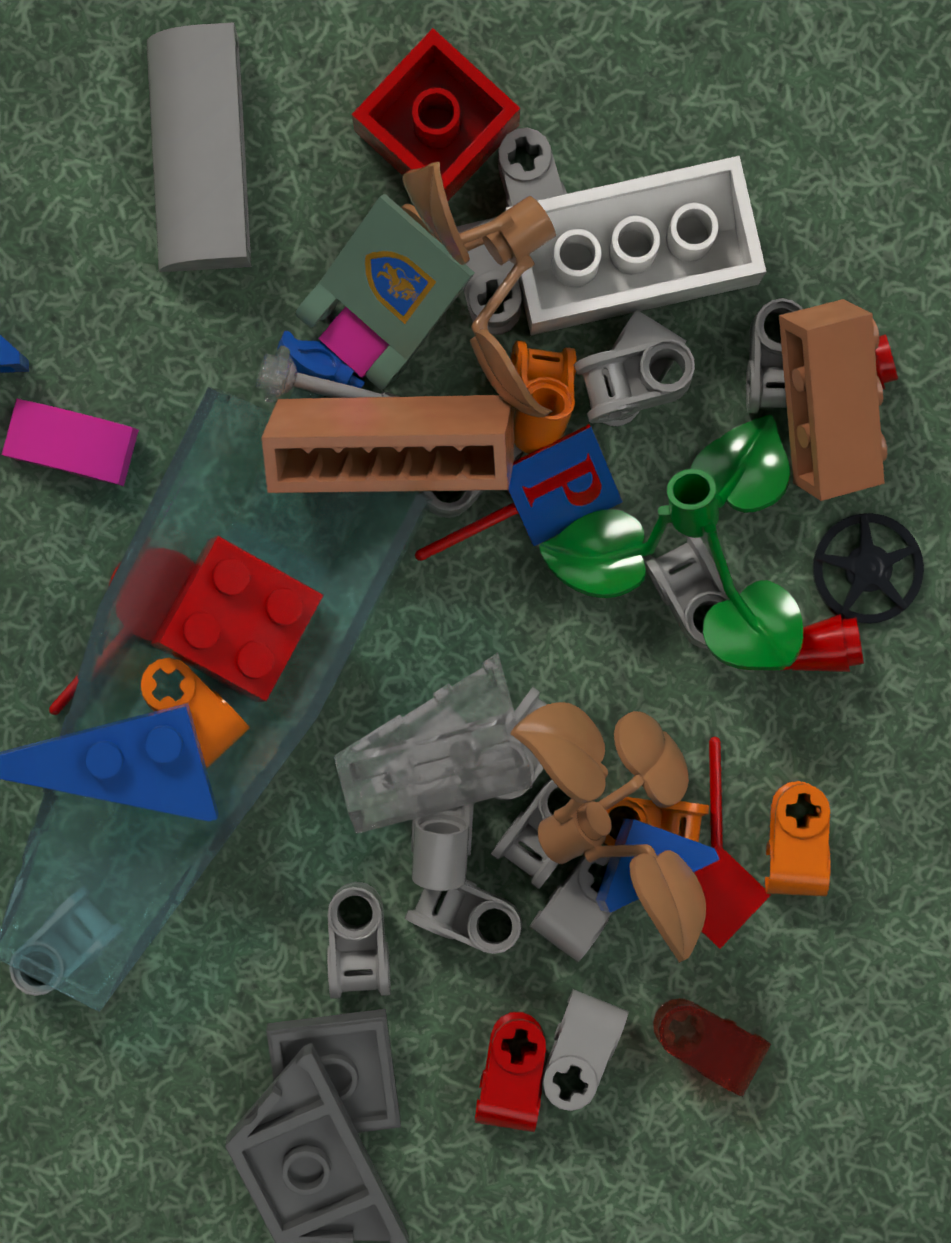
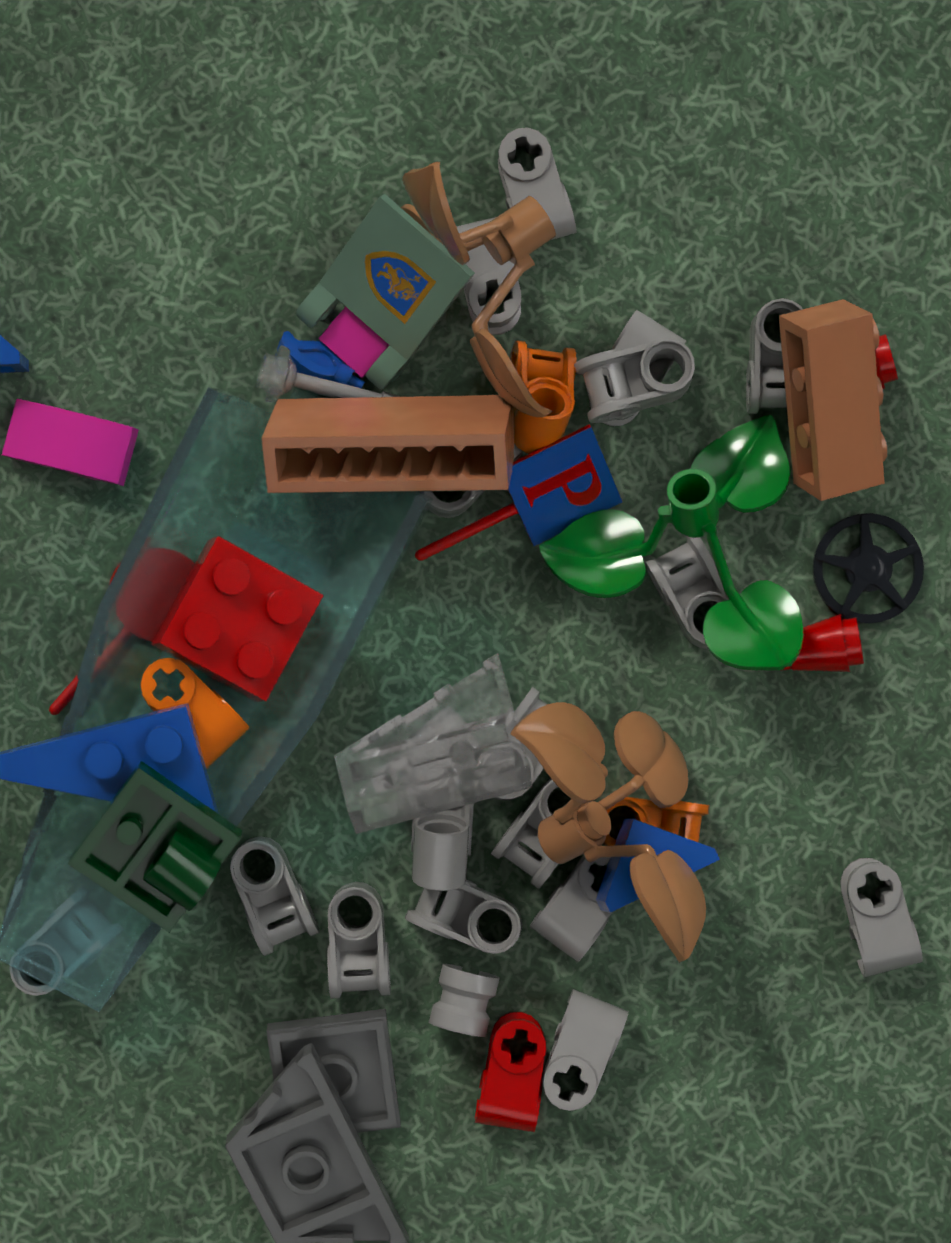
light grey brick [147,23,252,272] -> none
red brick [351,28,520,201] -> none
white slope [506,156,766,335] -> none
clear red piece [653,998,772,1097] -> none
red piece [693,737,771,949] -> none
orange piece [765,781,831,897] -> none
none -> dark green plate [68,761,242,933]
none -> light grey piece [230,836,320,956]
none -> light grey wheel [429,964,500,1037]
none -> light grey piece [840,858,923,978]

